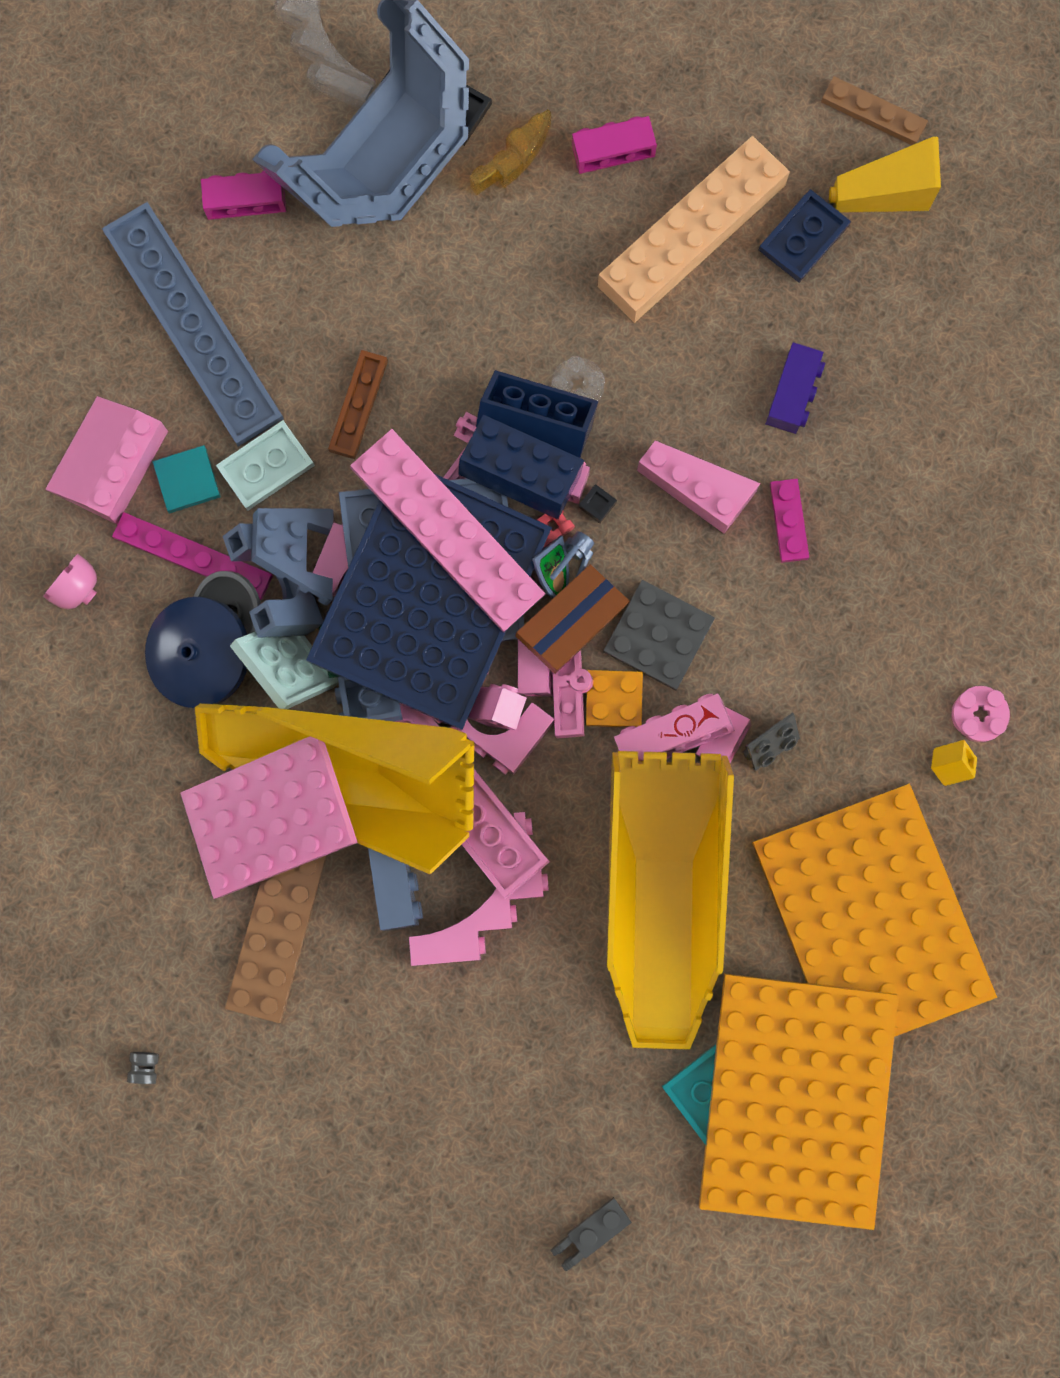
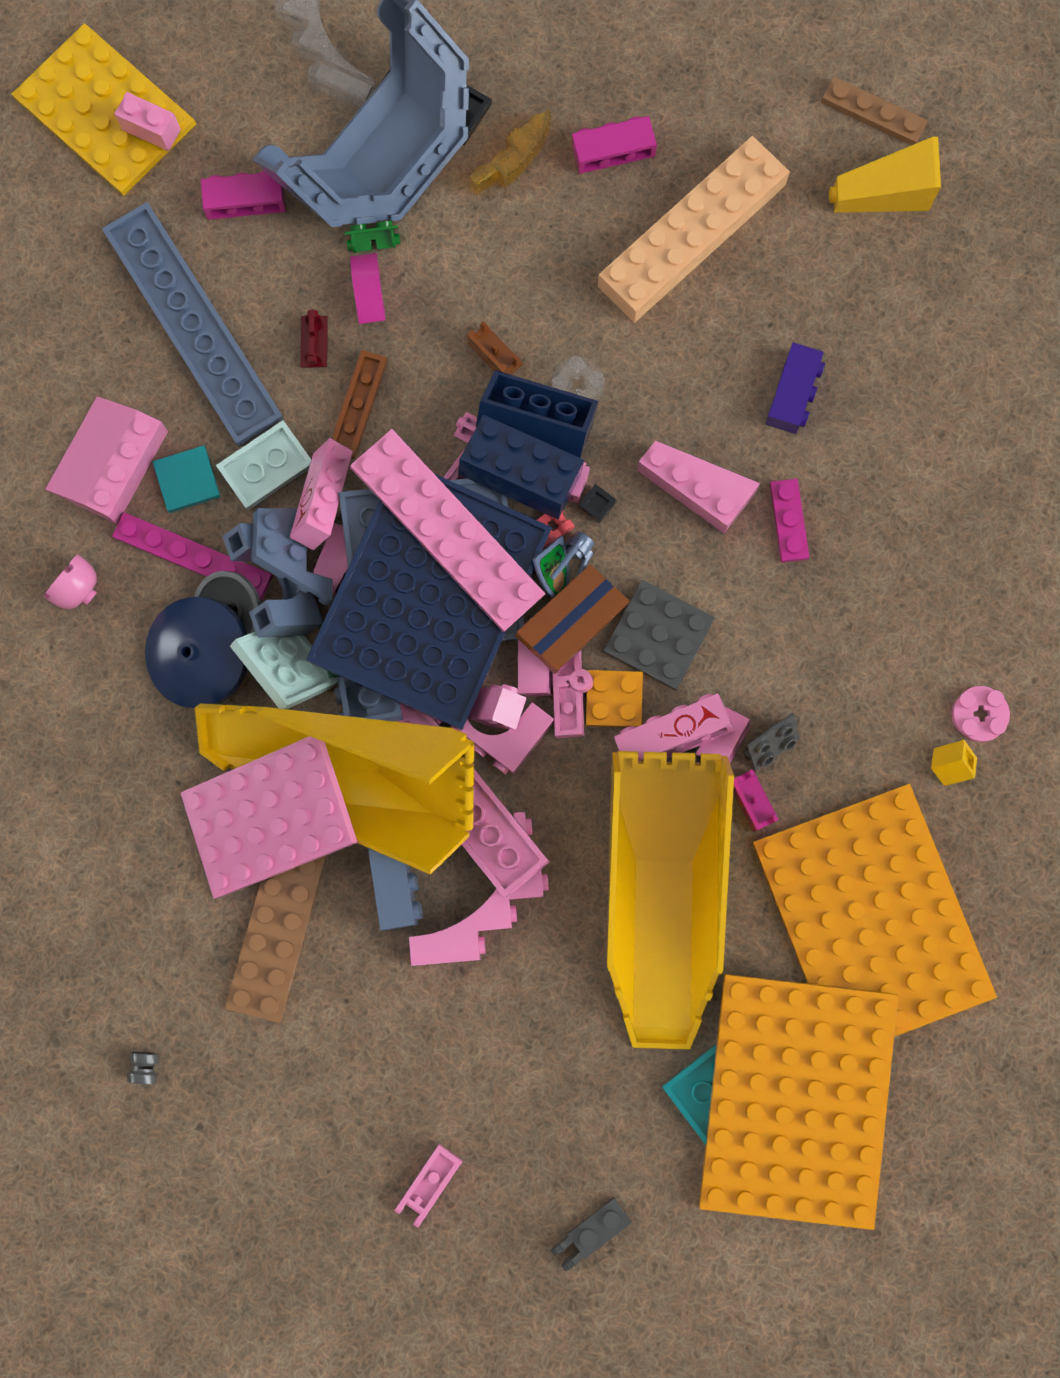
dark blue plate [758,189,851,283] -> none
none -> yellow plate [11,23,196,196]
none -> bright pink brick [114,92,181,151]
none -> bright pink brick [290,438,353,550]
none -> dark red hinge [300,310,328,368]
none -> green hinge [344,221,401,253]
none -> dark pink brick [350,253,386,324]
none -> bright pink hinge [394,1143,463,1228]
none -> dark orange hinge [467,321,523,375]
none -> dark pink hinge [733,770,779,832]

